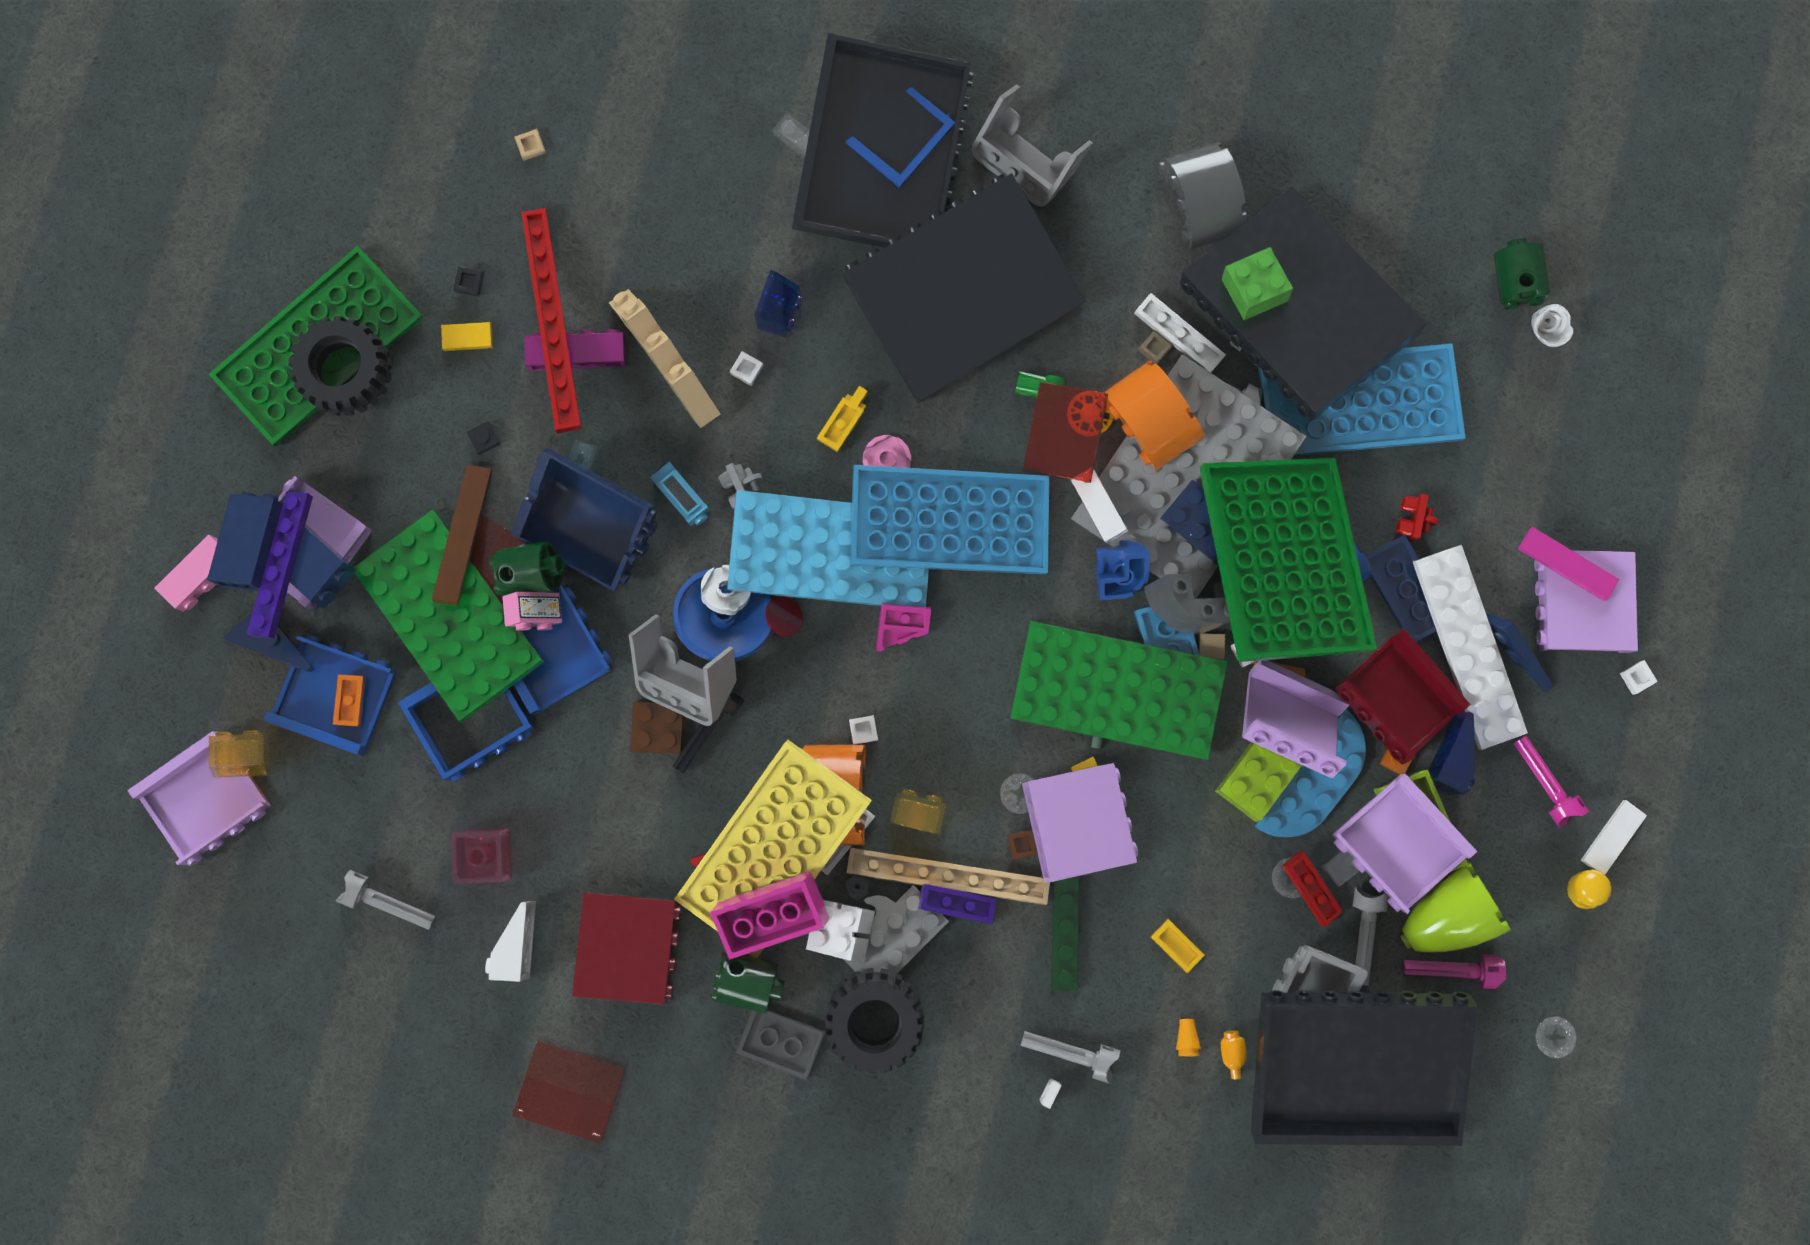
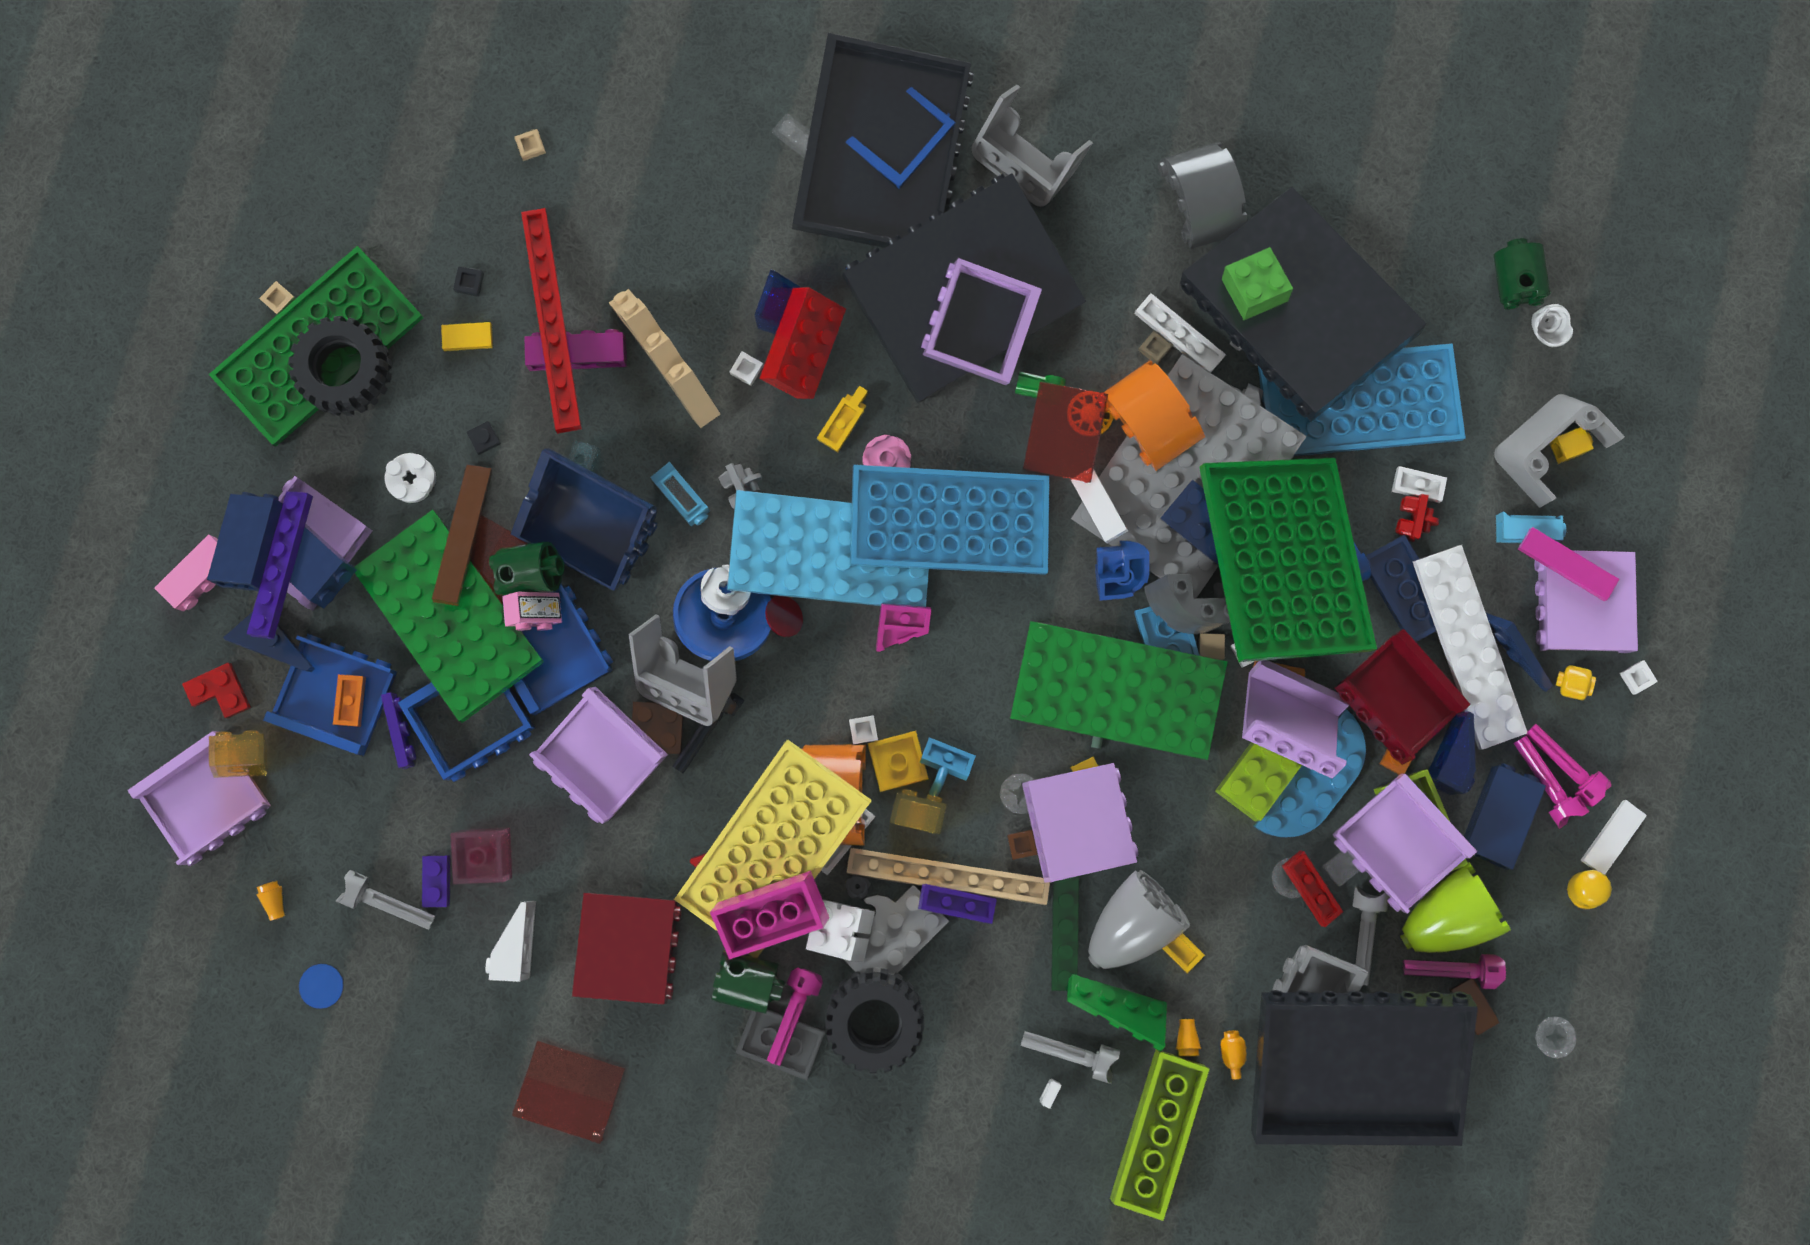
none -> red plate [182,662,251,719]
none -> light orange cone [256,881,285,920]
none -> tan plate [259,281,296,315]
none -> blue piece [299,964,343,1009]
none -> dark purple plate [381,692,416,769]
none -> white plate [385,453,436,503]
none -> dark purple plate [422,855,450,907]
none -> lavender panel [529,687,668,824]
none -> red brick [759,287,846,399]
none -> dark pink piece [767,968,823,1066]
none -> yellow tile [868,731,929,792]
none -> dark azure plate [920,738,976,797]
none -> lavender window [921,258,1042,385]
none -> green wing [1067,974,1167,1051]
none -> light grey cylinder [1088,870,1190,969]
none -> lime brick [1110,1049,1209,1221]
none -> white plate [1392,466,1447,503]
none -> reddish brown tile [1449,978,1500,1035]
none -> dark blue brick [1464,763,1546,870]
none -> light grey windscreen [1494,394,1625,508]
none -> medium azure window [1496,511,1566,543]
none -> dark pink piece [1526,724,1611,807]
none -> yellow brick [1549,427,1594,464]
none -> yellow head [1556,665,1596,700]

